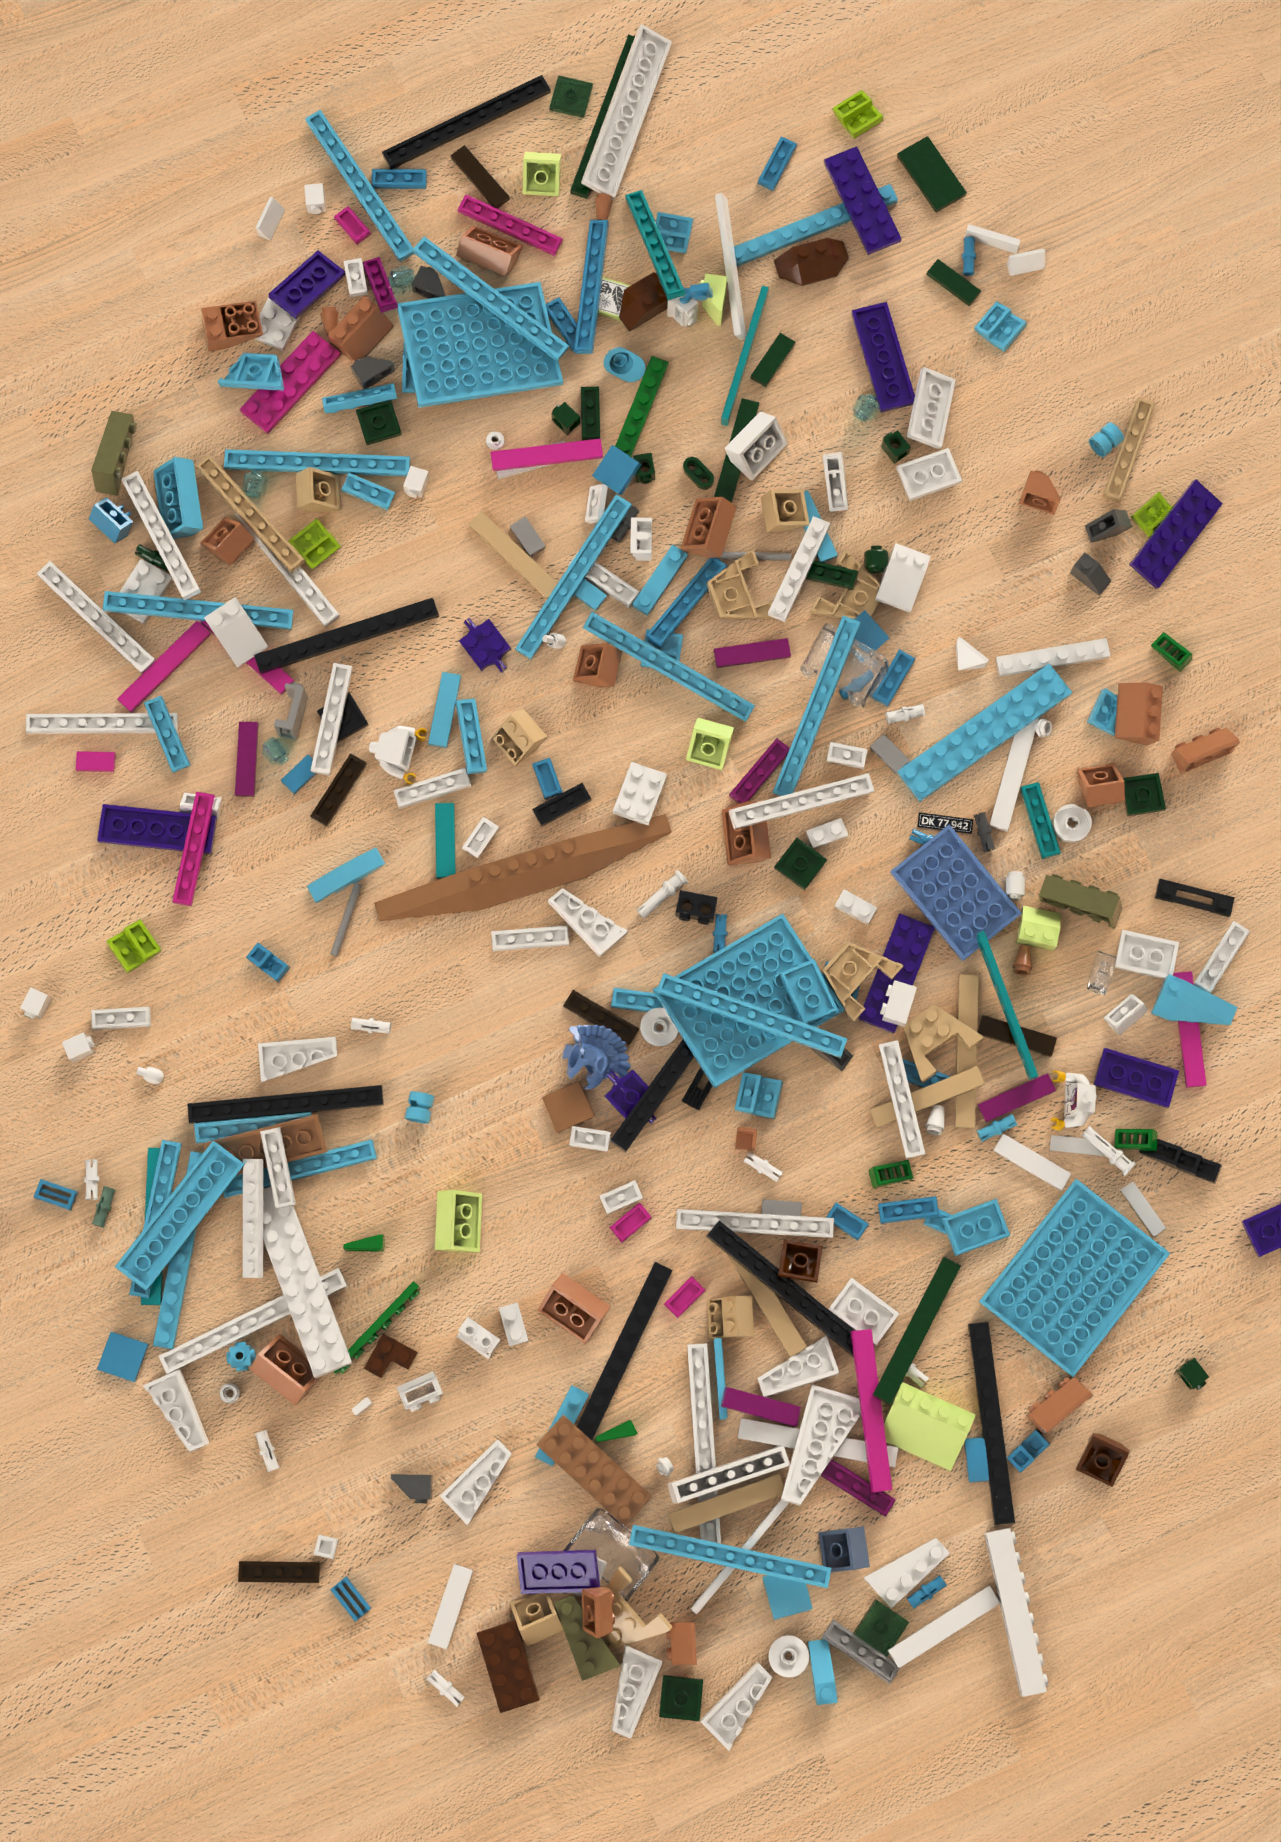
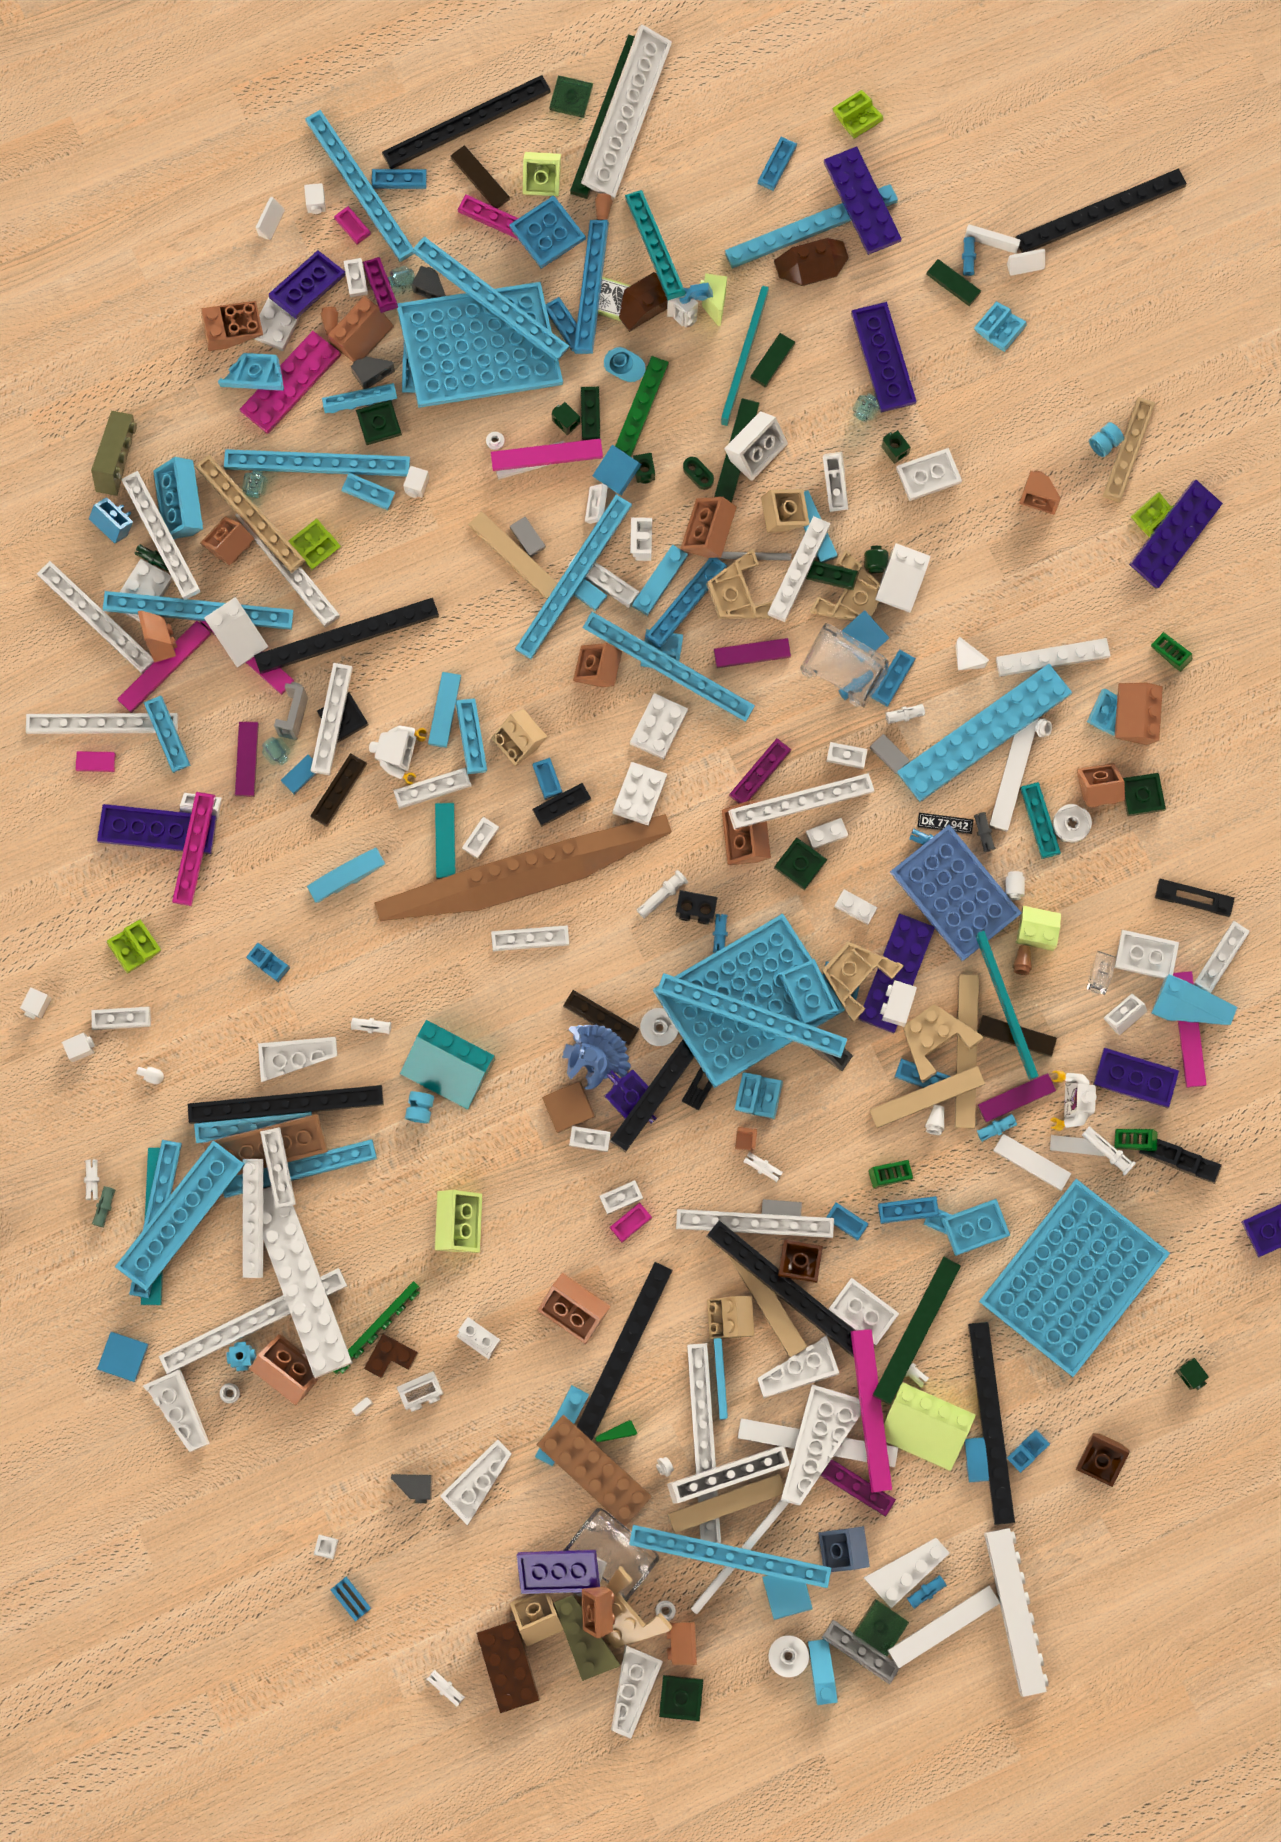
dark azure tile [33,1179,78,1211] -> none
medium azure plate [153,1151,203,1349] -> none
dark brown tile [238,1561,320,1583] -> none
white pin [255,1430,280,1472] -> none
tan slope [296,467,340,513] -> none
light grey bar [330,883,362,957] -> none
green slope [343,1234,385,1252] -> none
white tile [428,1564,473,1649] -> none
nougat slope [456,226,523,276] -> none
dark purple plate [459,618,511,672] -> none
white plate [499,1302,528,1347] -> none
white cylinder [542,633,566,649] -> none
white wing [548,888,628,957] -> none
dark grey pin [611,506,639,542] -> none
medium azure tile [611,988,663,1012] -> none
medium azure slope [656,212,693,254] -> none
dark pink tile [664,1276,705,1318] -> none
yellowish green slope [686,718,734,770] -> none
white wing [700,1662,772,1751] -> none
white tile [715,193,746,340] -> none
magenta tile [721,1387,801,1427] -> none
medium azure plate [772,616,861,796] -> none
white plate [879,1040,925,1159] -> none
dark green tile [897,136,967,213] -> none
white plate [907,367,956,449] -> none
nougat slope [1026,1377,1093,1434] -> none
olive wedge [1039,874,1122,929] -> none
dark grey slope [1070,552,1111,596] -> none
dark grey slope [1085,509,1132,543] -> none
white sticker [1121,1182,1166,1237] -> none
nougat slope [1171,728,1240,774] -> none
none -> nougat slope [138,611,177,663]
none -> teal slope [400,1020,495,1110]
none -> dark azure plate [509,195,586,269]
none -> white plate [630,693,688,760]
none -> white plate [655,1601,676,1621]
none -> black plate [1015,168,1187,253]

